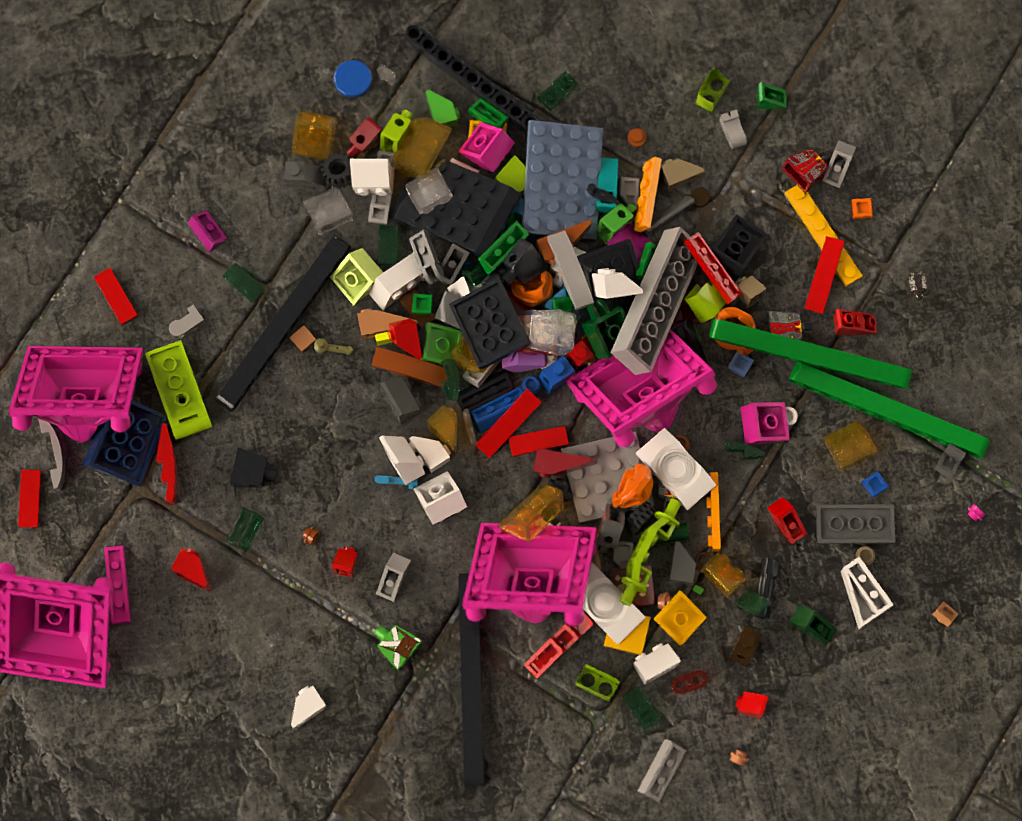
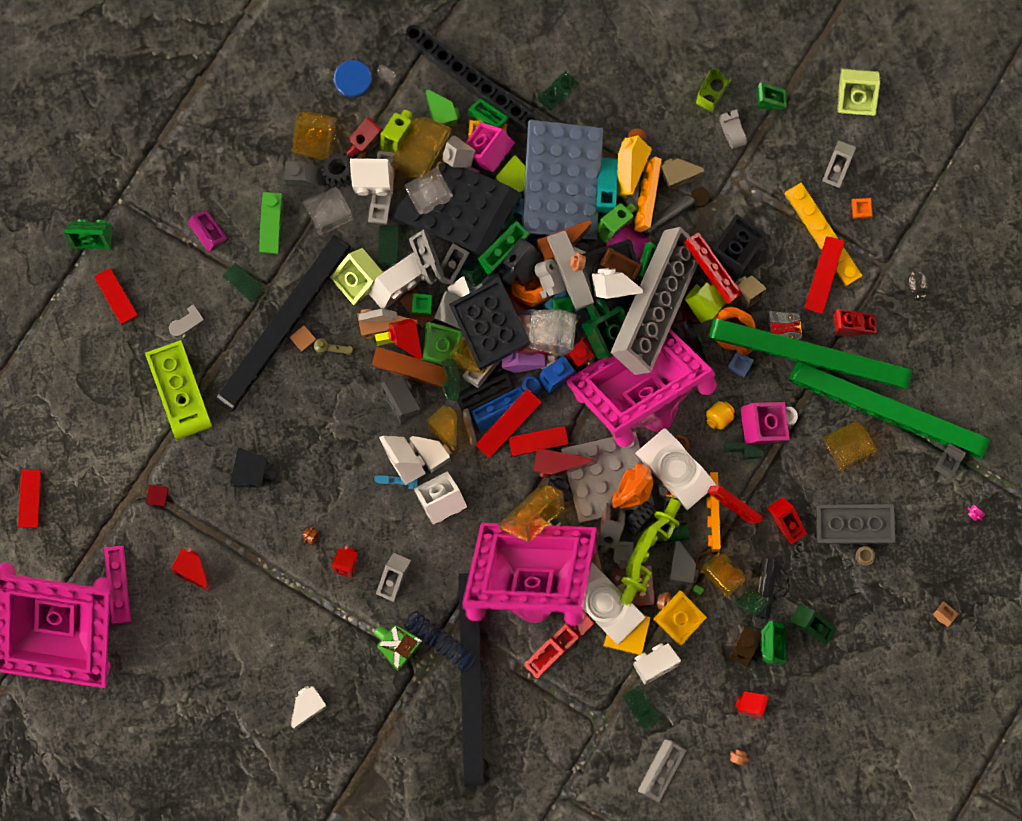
dark pink piece [9,346,143,443] -> none
light grey slope [38,419,65,492] -> none
dark blue slope [82,400,168,487] -> none
red slope [156,423,177,505] -> none
clear green slope [226,508,264,552] -> none
lime piece [576,664,619,702] -> none
black bar [585,183,620,205] -> none
clear red beam [671,670,708,695] -> none
dark red torso [782,148,829,194] -> none
white wedge [841,557,893,630] -> none
blue tile [861,471,889,498] -> none
none -> green slope [64,219,112,250]
none -> dark red tile [146,484,169,507]
none -> bright green slope [259,192,284,254]
none -> light grey tile [359,308,397,322]
none -> dark blue piece [404,611,475,671]
none -> light grey slope [442,136,475,168]
none -> light grey leg [535,259,566,299]
none -> nougat plate [570,252,586,272]
none -> reddish brown tile [599,248,642,282]
none -> yellow slope [617,136,652,197]
none -> yellow head [706,401,735,430]
none -> red tile [707,485,763,524]
none -> green slope [761,621,786,665]
none -> yellowish green slope [838,69,880,115]

